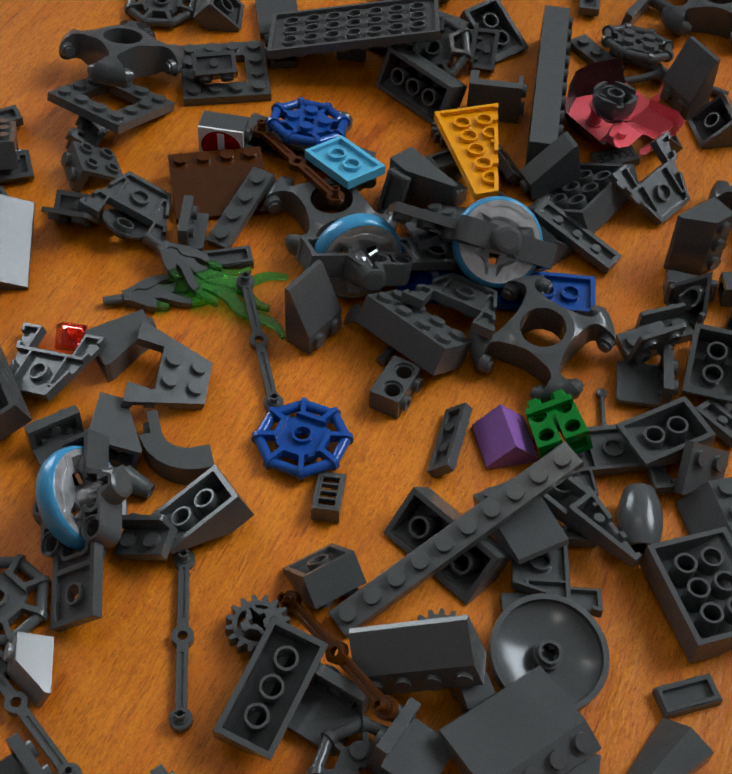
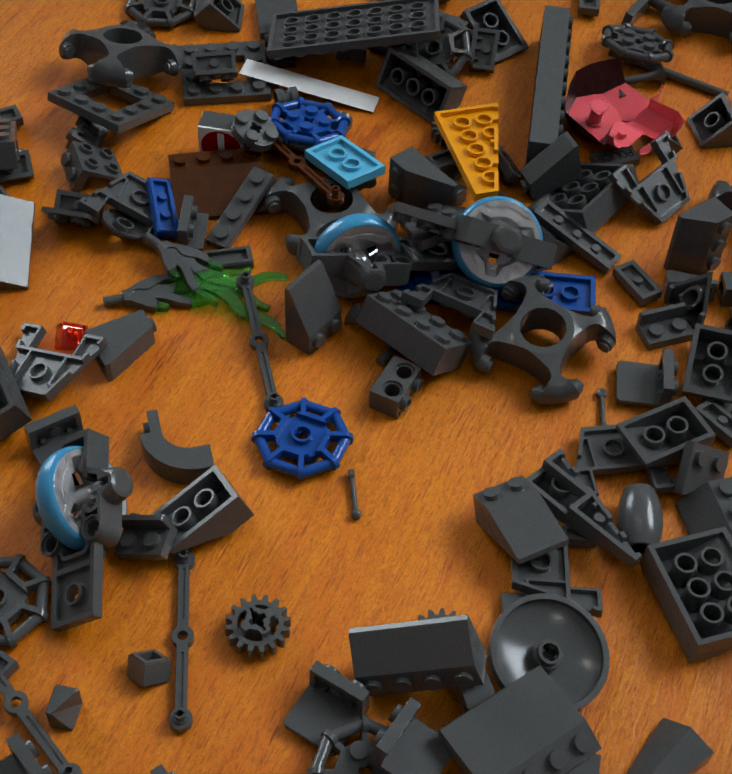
light grey slope [3,631,54,707] -> none
dark grey slope [89,392,142,469] -> none
dark grey cone [119,464,155,500] -> none
dark grey wing [121,321,212,410] -> none
dark grey slope [213,616,329,761] -> none
reddish brown piece [277,590,399,721] -> none
dark grey slope [282,543,367,610] -> none
dark grey slope [311,472,347,523] -> none
dark grey plate [328,441,584,638] -> none
dark grey tile [376,168,412,214] -> none
dark grey slope [383,487,512,604] -> none
dark grey plate [427,402,472,478] -> none
dark grey panel [467,70,527,124] -> none
medium lavender slope [472,404,539,470] -> none
green hips [524,389,593,458] -> none
dark grey plate [570,34,625,73] -> none
dark grey cylinder [592,81,638,123] -> none
dark grey bracket [616,320,687,365] -> none
dark grey tile [652,673,723,719] -> none
dark grey slope [660,36,720,120] -> none
none -> dark grey slope [45,684,83,731]
none -> dark grey slope [127,649,171,687]
none -> blue tile [145,177,179,239]
none -> dark grey plate [231,109,279,152]
none -> white sticker [239,59,380,112]
none -> dark grey wheel [274,86,299,104]
none -> dark grey hinge [348,469,362,520]
none -> dark grey plate [612,260,663,306]

